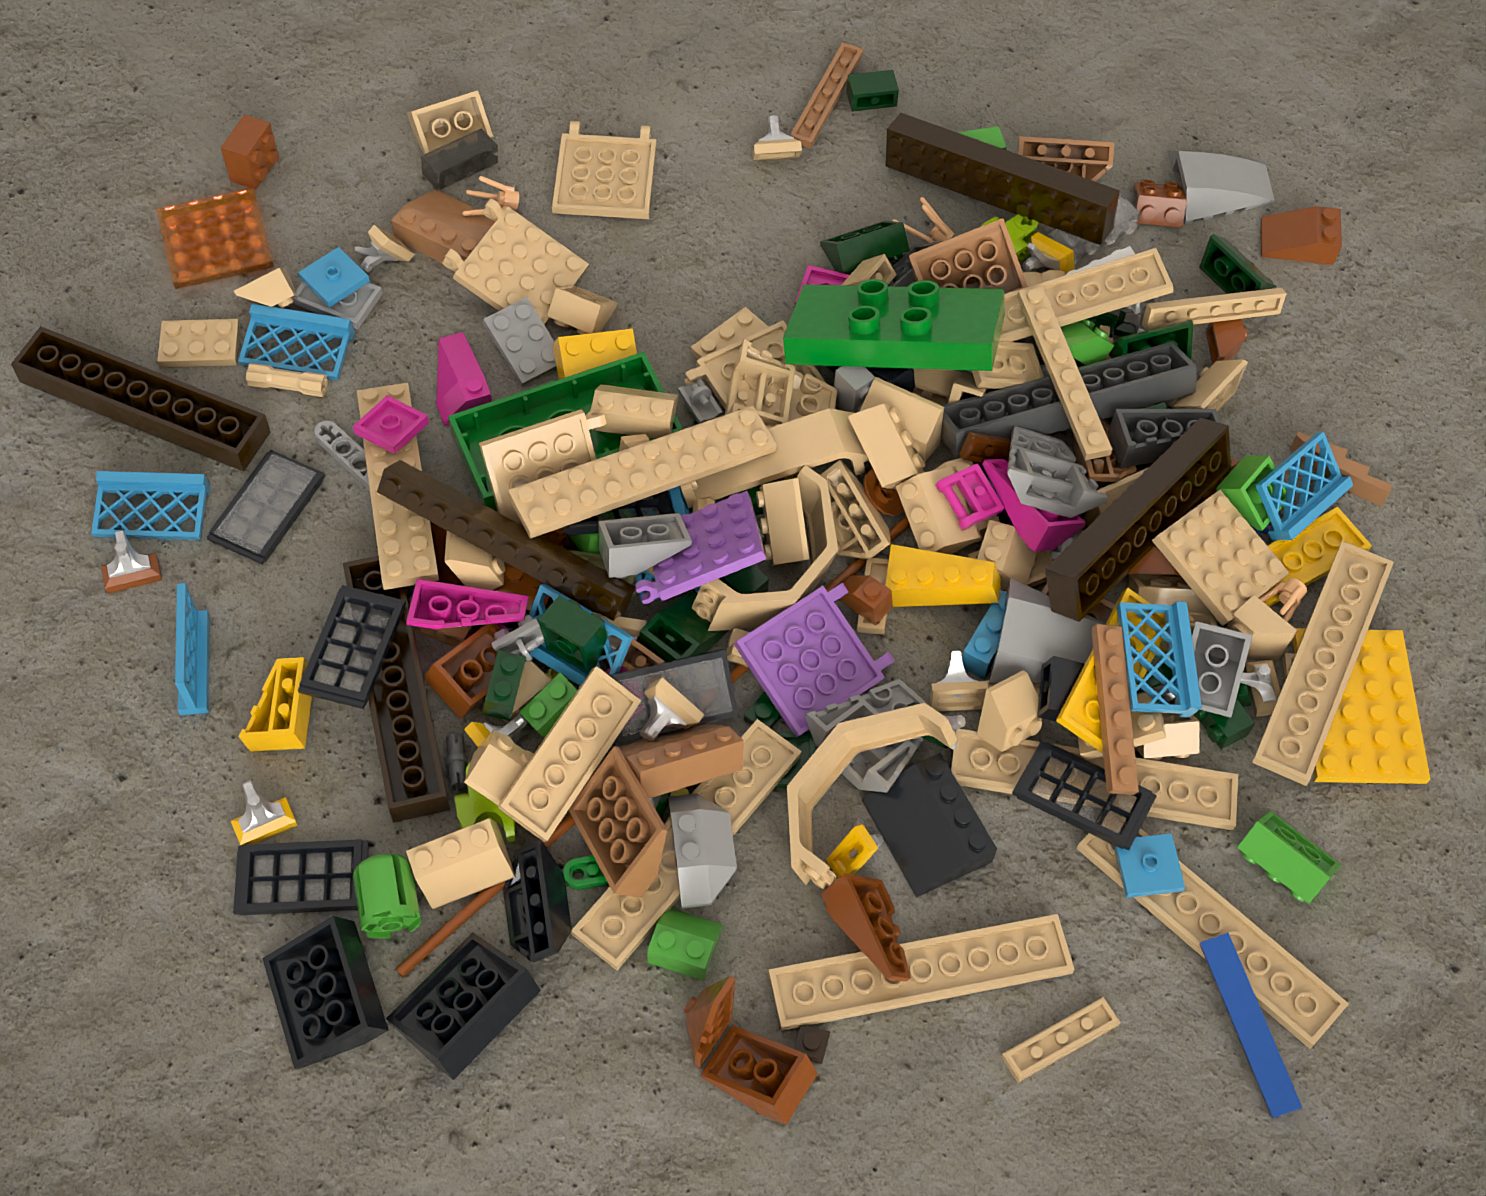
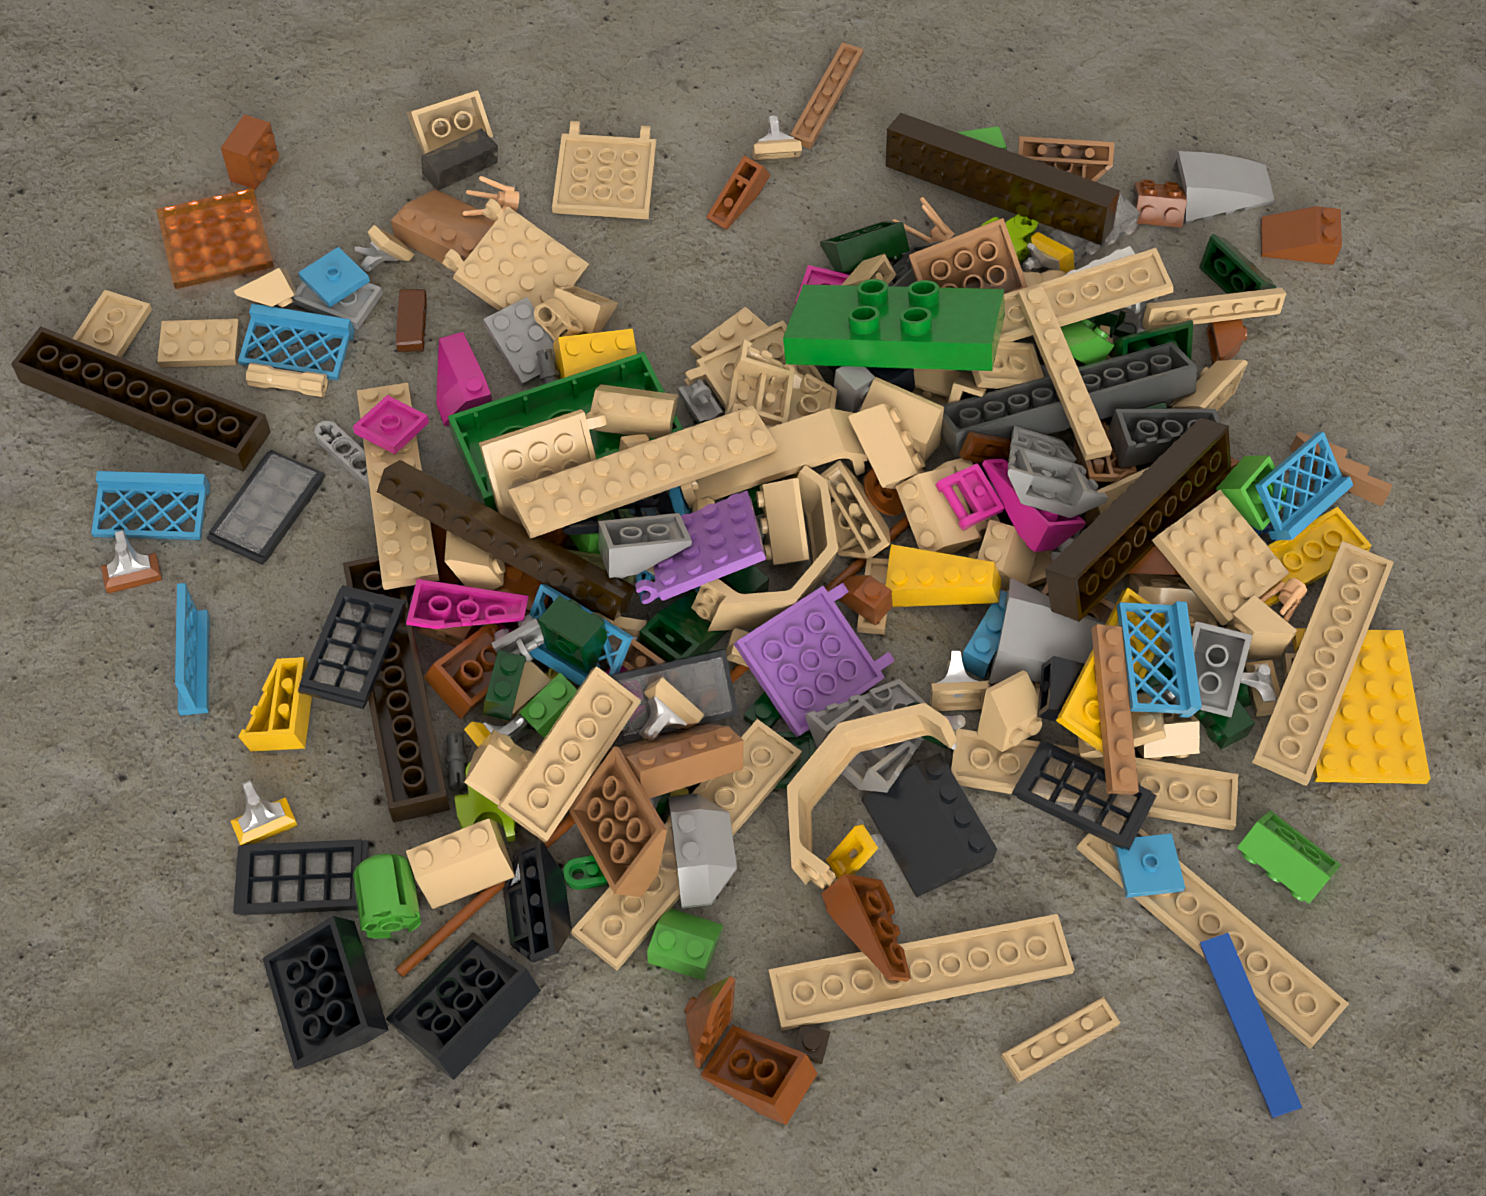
dark green brick [846,70,899,112] -> none
none -> tan plate [72,290,152,358]
none -> reddish brown beam [396,289,427,352]
none -> tan piece [534,298,583,342]
none -> dark grey pin [536,349,560,384]
none -> dark orange slope [706,156,771,230]

